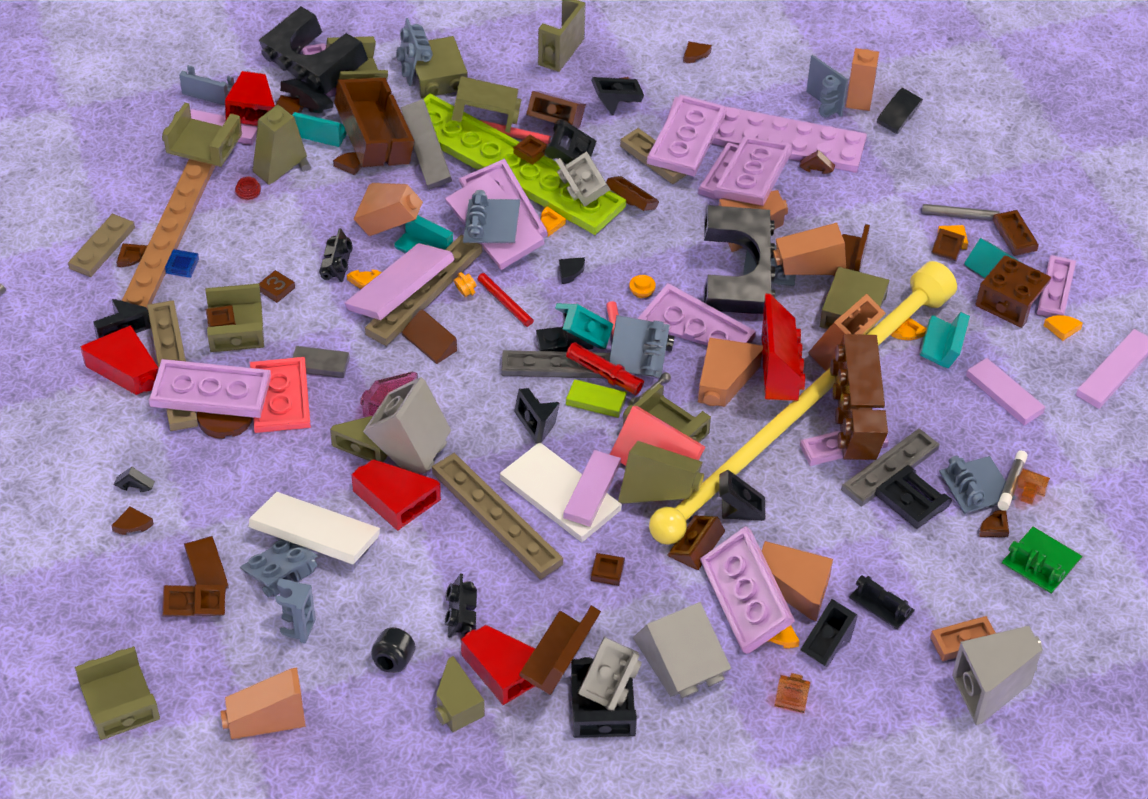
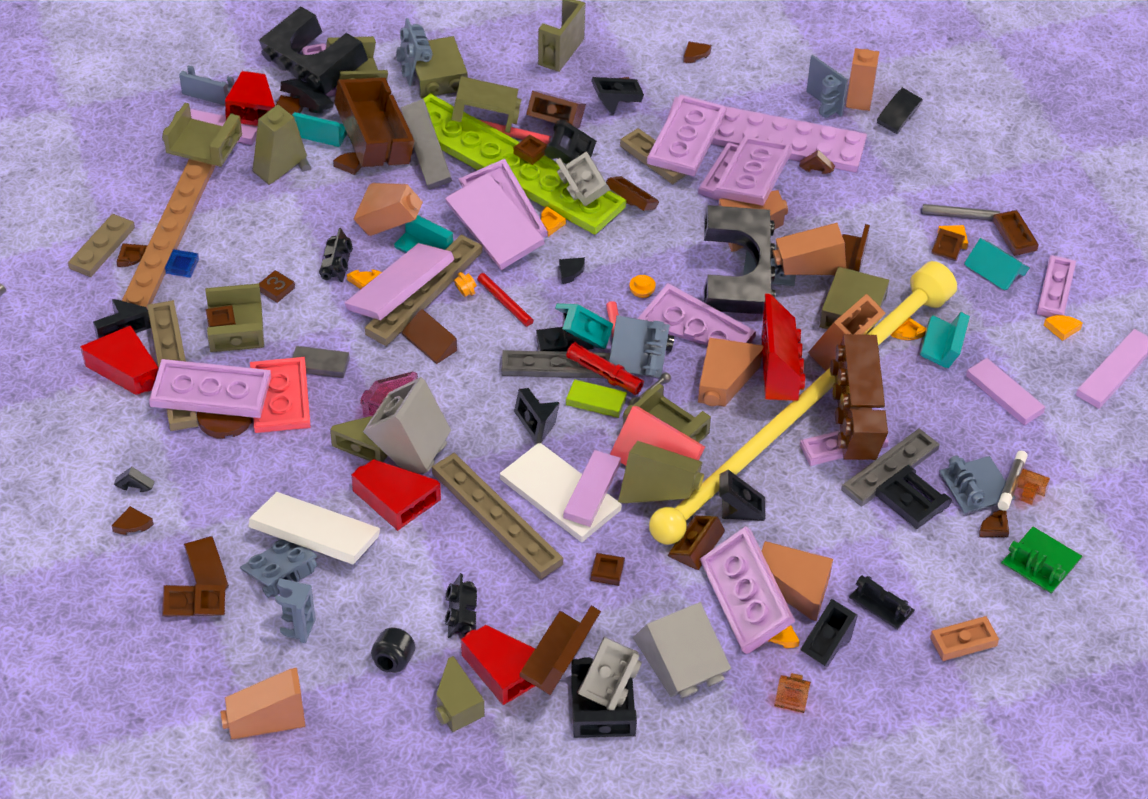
olive panel [75,646,160,741] -> none
clear red plate [235,177,261,200] -> none
sand blue hinge [463,190,520,243] -> none
light grey slope [952,626,1043,725] -> none
reddish brown bracket [975,256,1051,328] -> none

